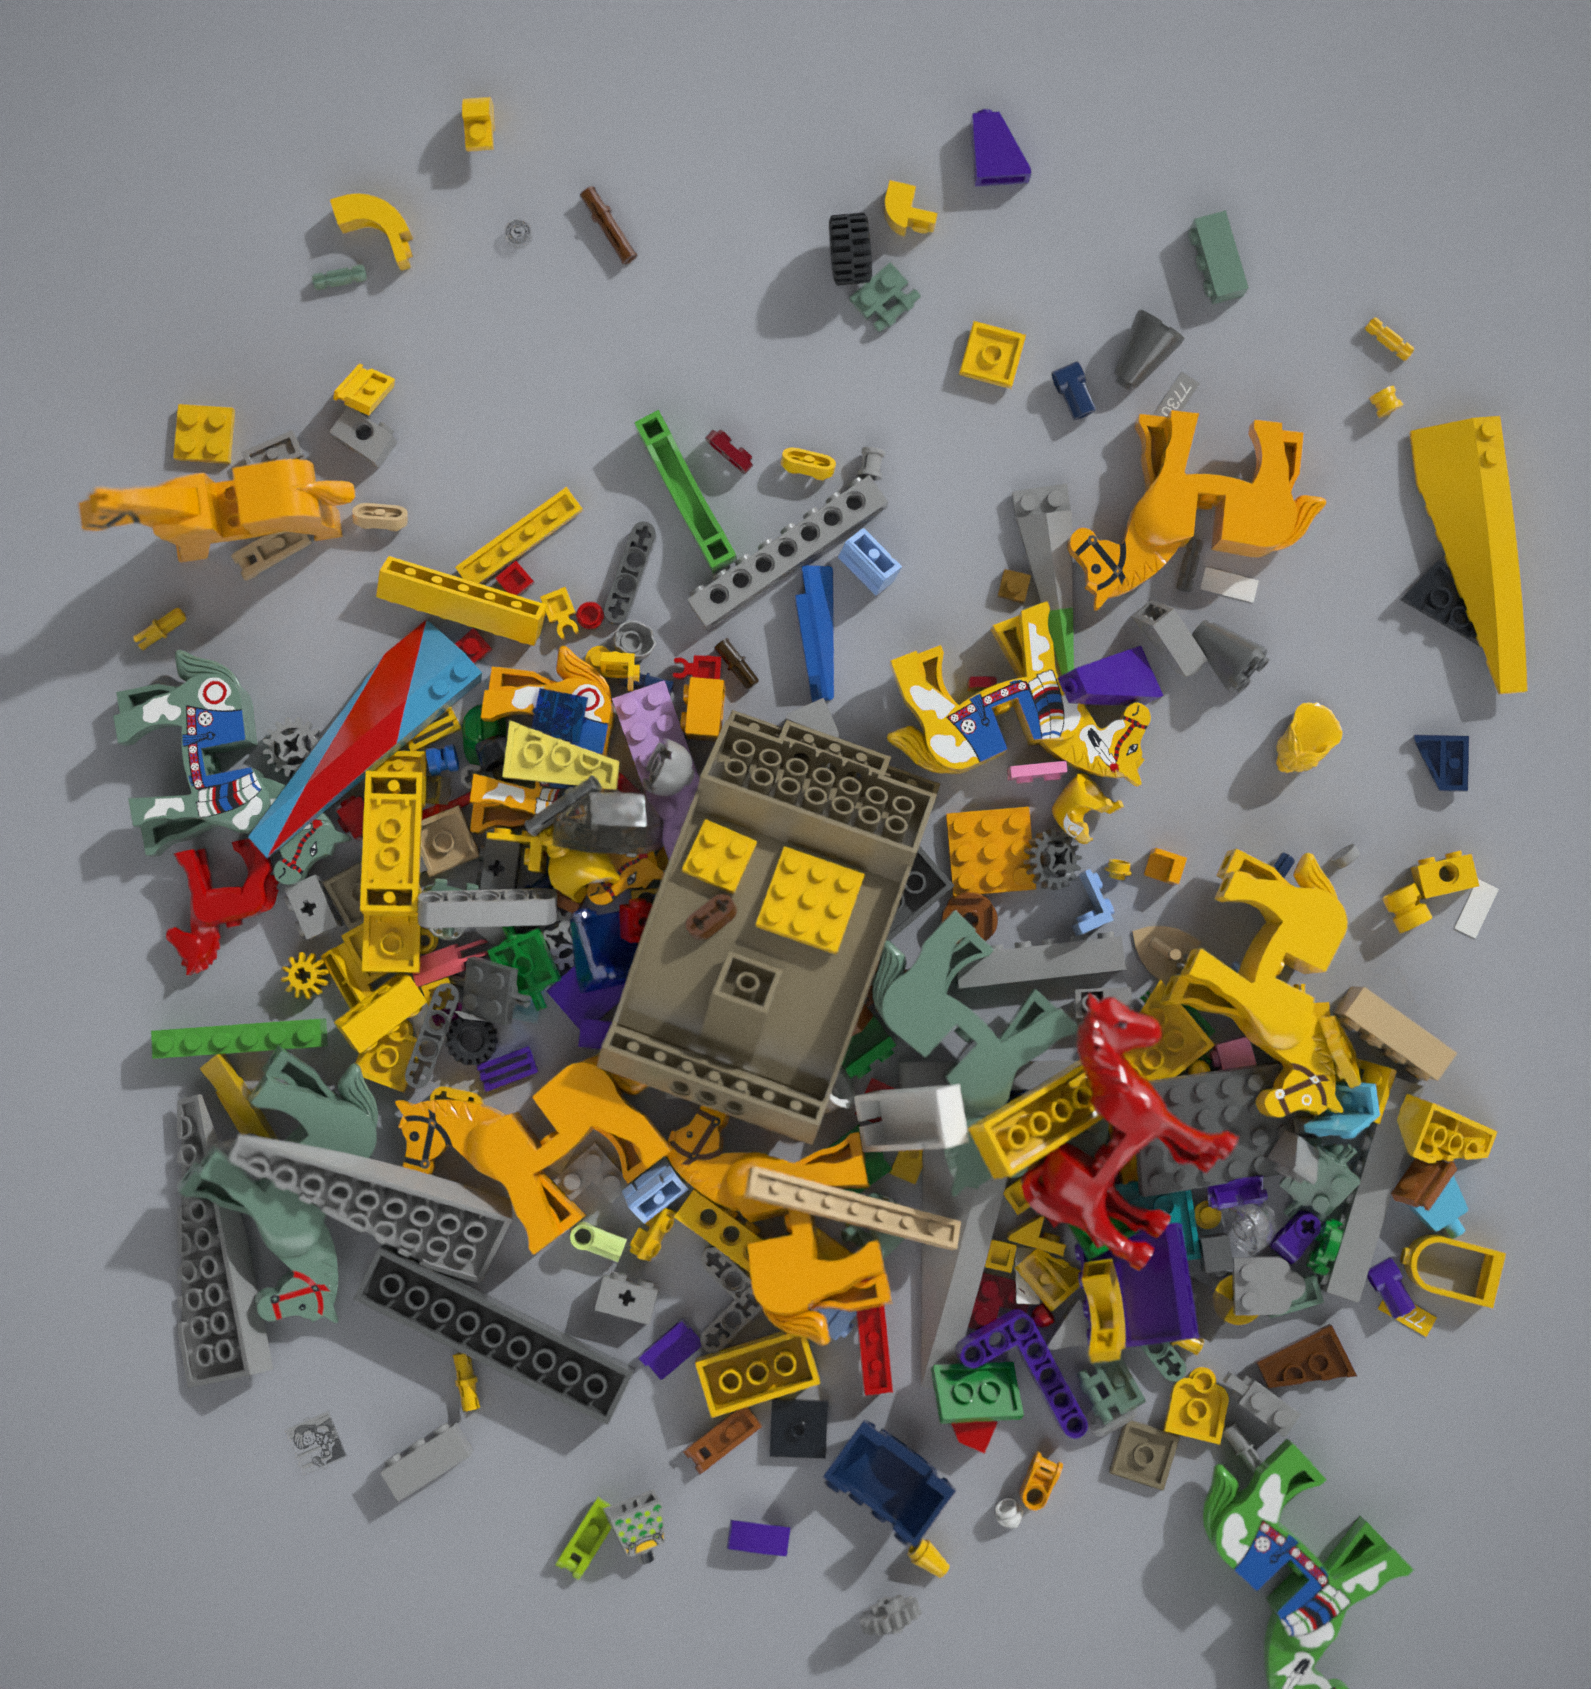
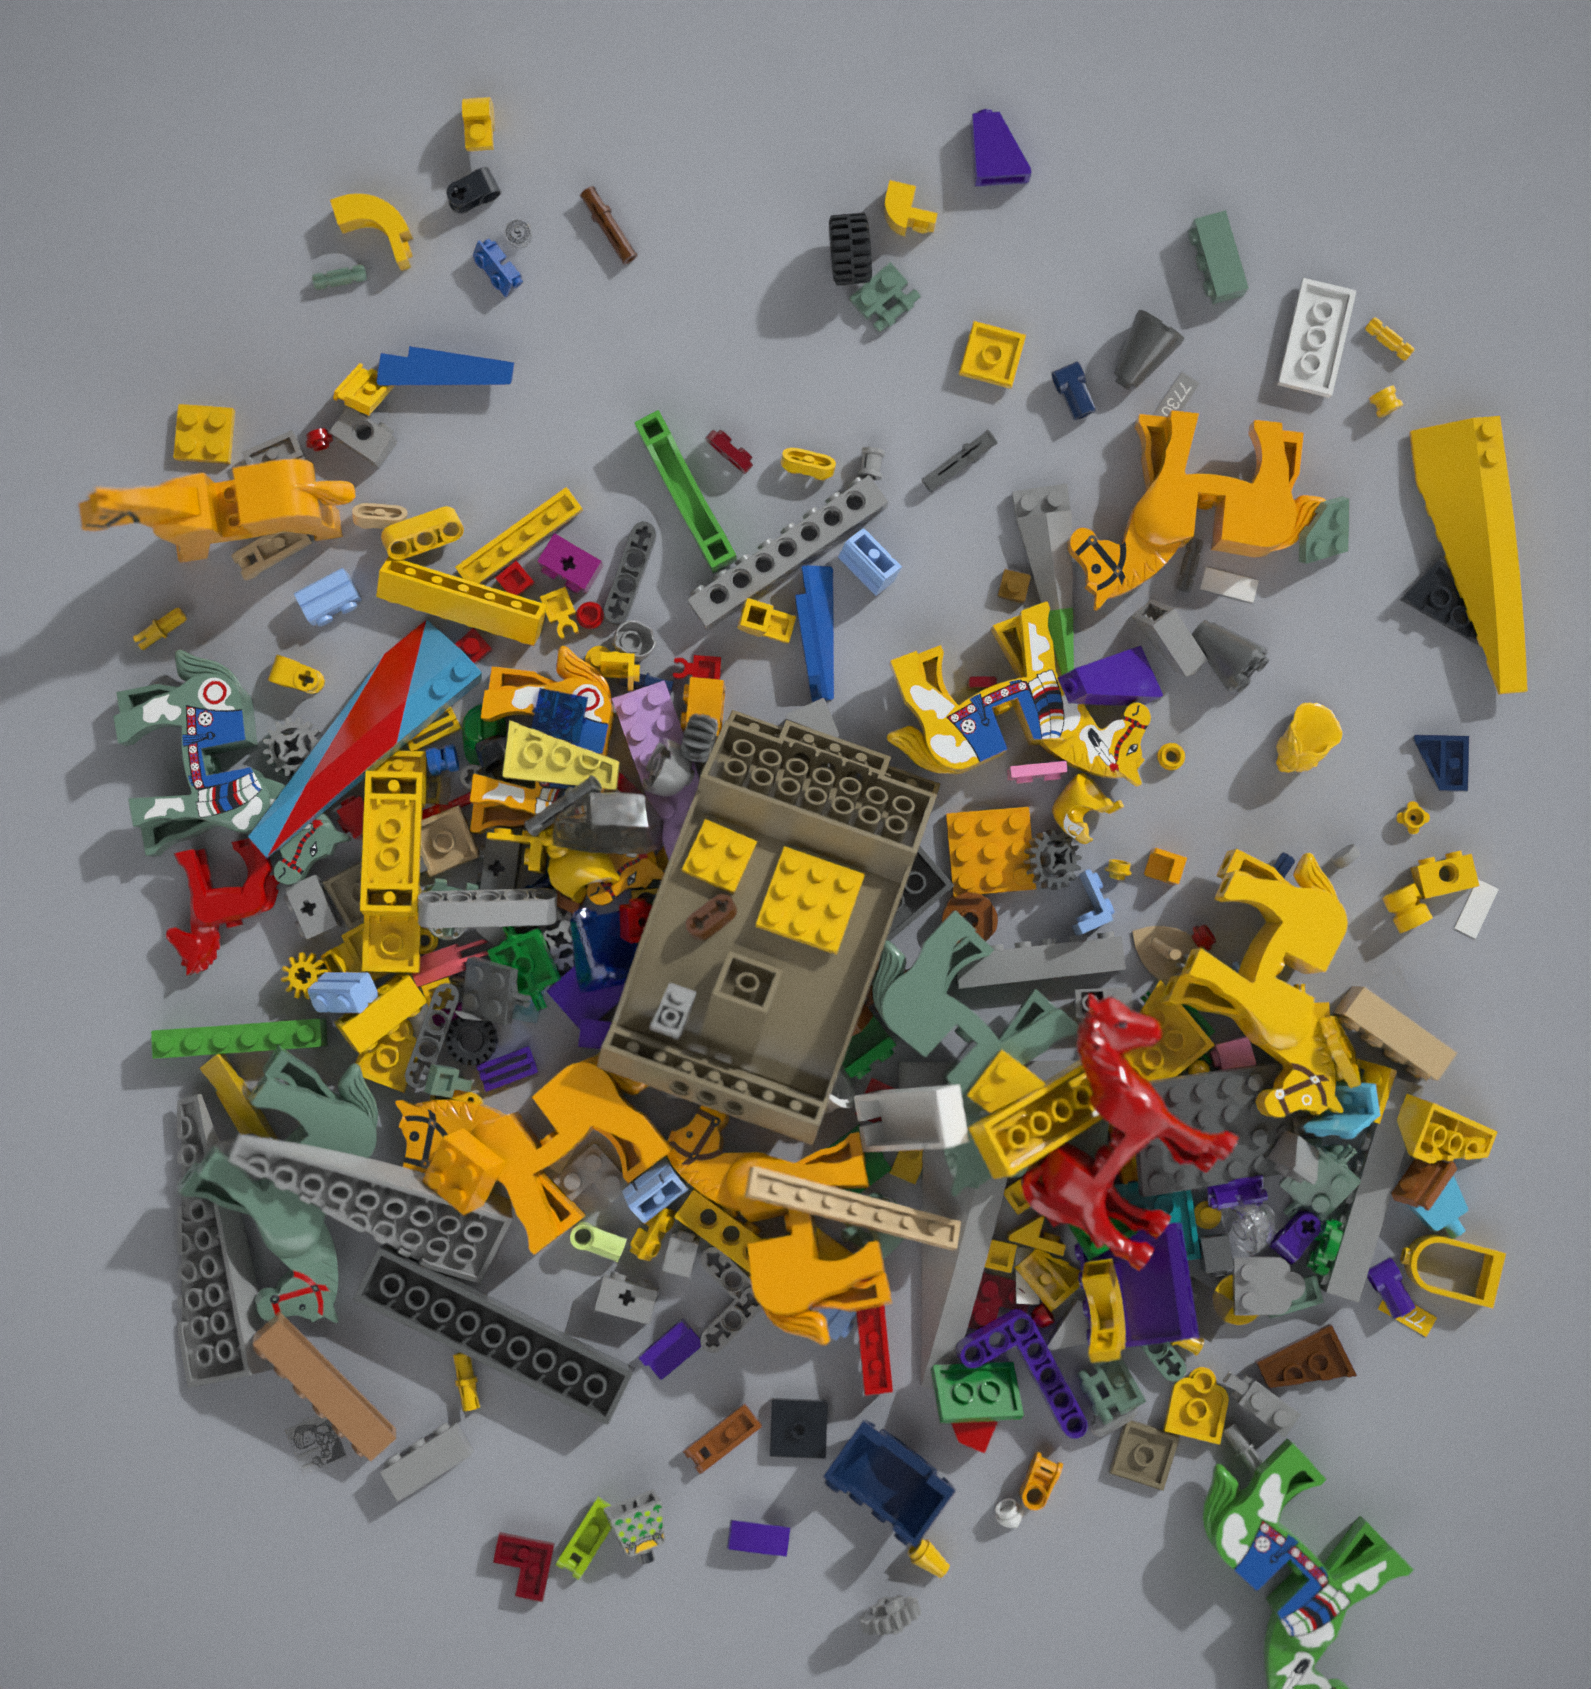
yellow brick [695,1331,820,1418] -> none
dark brown axle [714,637,759,690] -> none
none -> medium nougat brick [253,1312,396,1462]
none -> yellow piece [267,654,325,694]
none -> light blue brick [294,568,362,627]
none -> red plate [305,428,333,451]
none -> light blue brick [308,972,378,1013]
none -> blue wedge [377,346,515,385]
none -> yellow beam [381,506,464,560]
none -> light orange brick [422,1128,505,1215]
none -> sand green plate [424,1064,473,1097]
none -> black piece [446,167,501,214]
none -> blue hinge [472,239,523,297]
none -> dark red plate [493,1532,555,1602]
none -> magenta brick [537,533,604,594]
none -> light grey slope [650,983,696,1039]
none -> light grey brick [662,1229,700,1278]
none -> dark grey gear [681,714,718,763]
none -> yellow brick [737,598,796,644]
none -> dark grey pin [921,430,997,493]
none -> yellow wing [966,1049,1046,1113]
none -> yellow plate [1157,743,1185,771]
none -> red plate [1191,924,1217,951]
none -> white plate [1277,278,1357,398]
none -> sand green plate [1299,496,1349,564]
none -> yellow plate [1396,801,1430,834]

